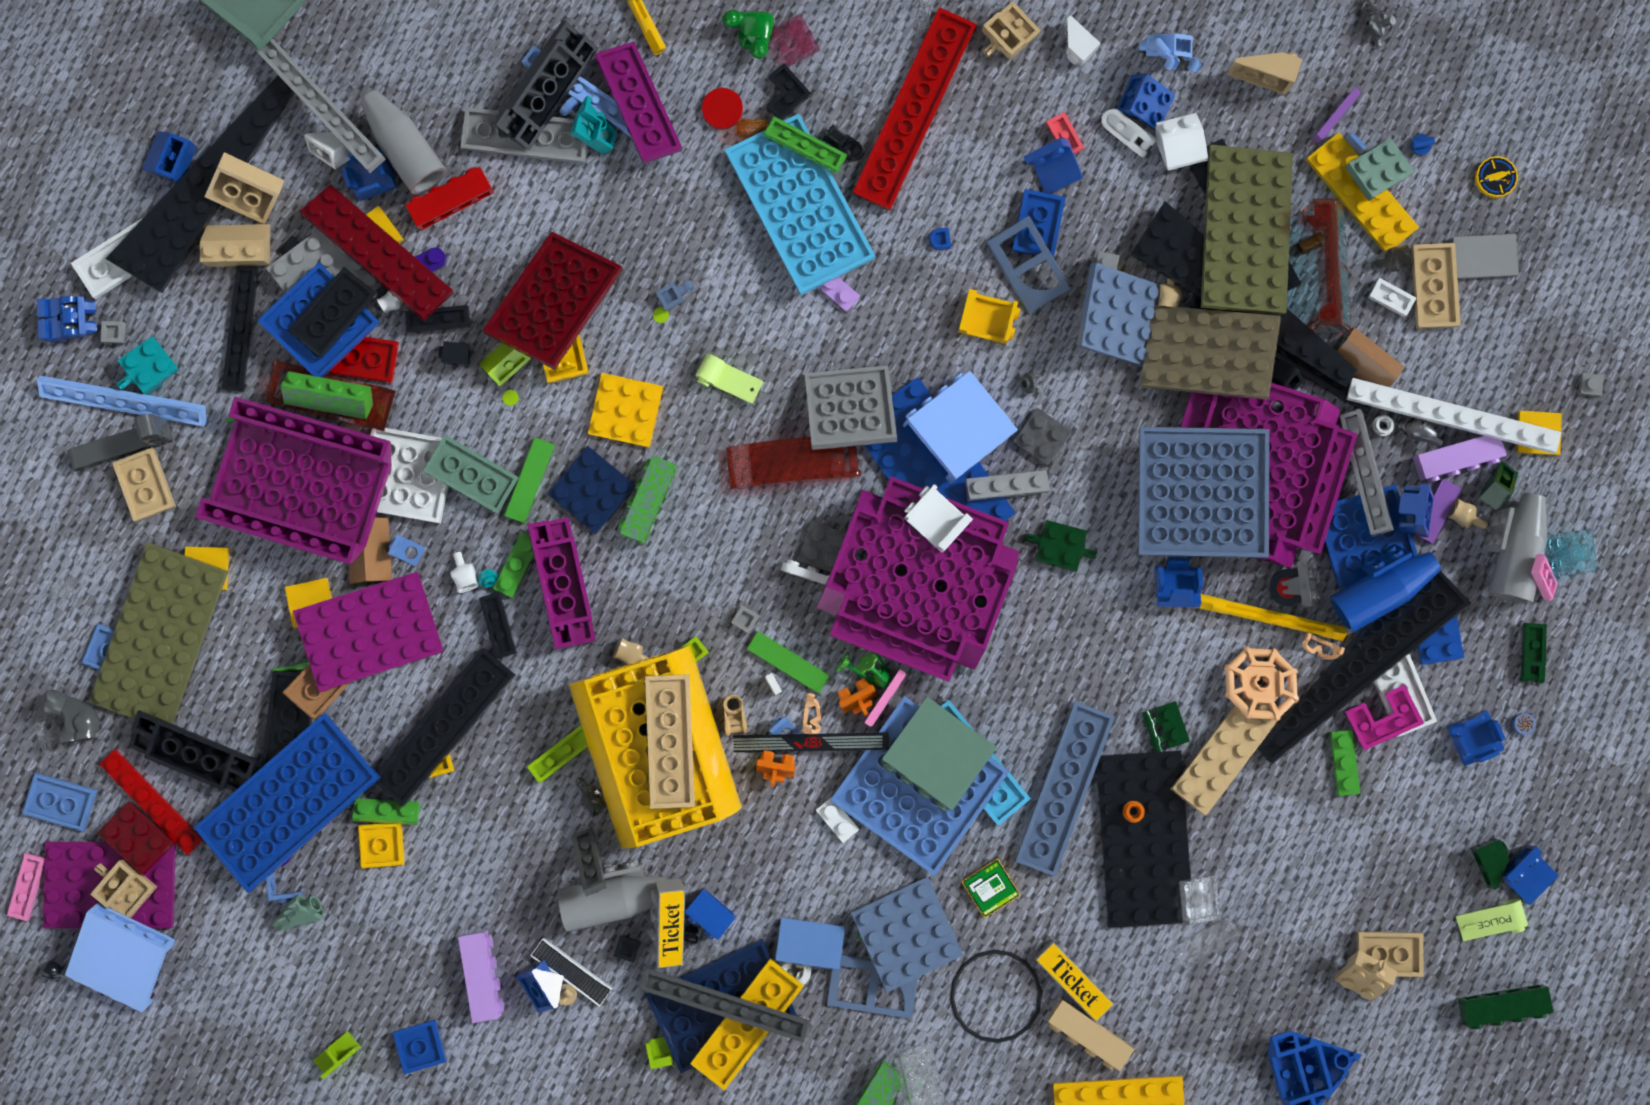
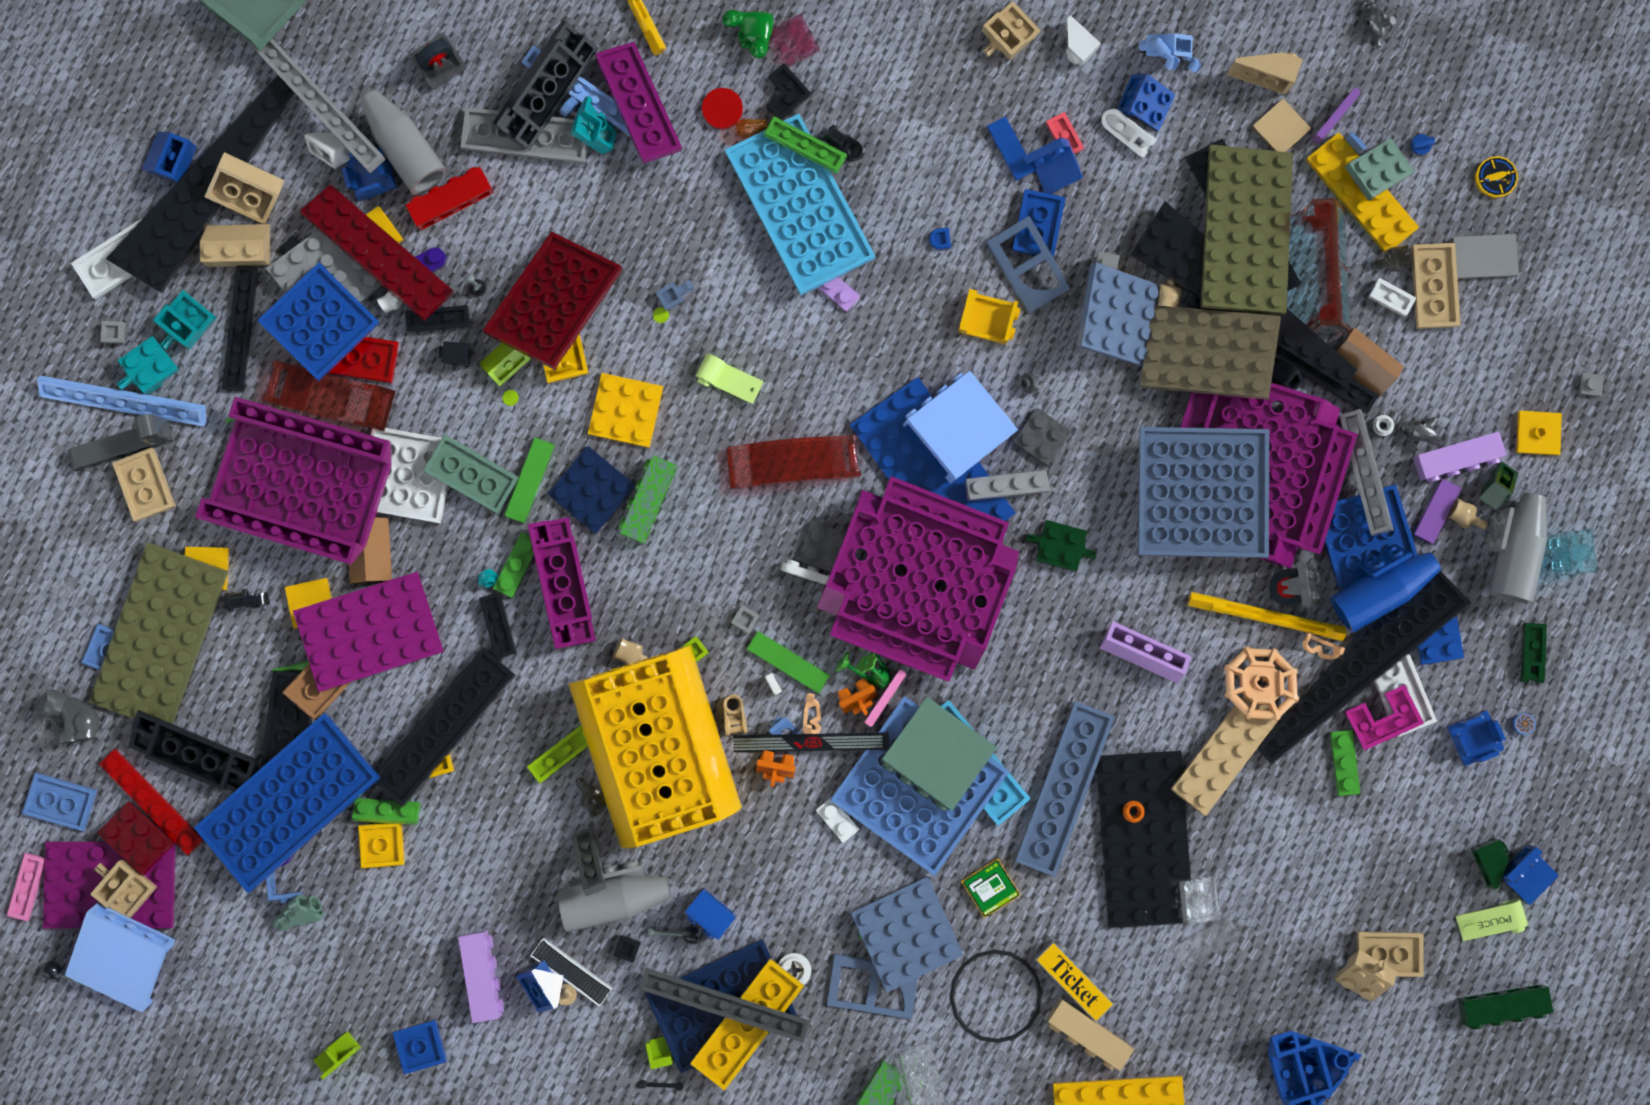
blue hips [36,296,97,342] -> none
bright green brick [281,371,373,419] -> none
black tile [288,267,378,358] -> none
medium blue bracket [388,535,425,566] -> none
white piece [450,552,479,593] -> none
tan plate [645,674,695,809] -> none
brick [650,879,685,968] -> none
medium blue tile [775,918,845,971] -> none
light grey plate [804,365,897,450] -> none
red plate [853,7,977,211] -> none
white panel [904,484,973,553] -> none
dark green plate [1142,701,1190,753] -> none
blue panel [1154,557,1203,608] -> none
white slope [1155,113,1208,171] -> none
reddish brown pin [1297,232,1326,255] -> none
white plate [1346,378,1561,454] -> none
blue panel [1399,484,1434,537] -> none
bright pink tile [1531,554,1558,601] -> none
none -> teal plate [153,290,217,350]
none -> black connector [224,589,270,612]
none -> plate [409,32,467,90]
none -> black hinge [466,275,487,296]
none -> black hinge [638,1080,683,1091]
none -> blue tile [987,116,1035,181]
none -> lavender brick [1100,621,1191,684]
none -> tan tile [1252,99,1311,152]

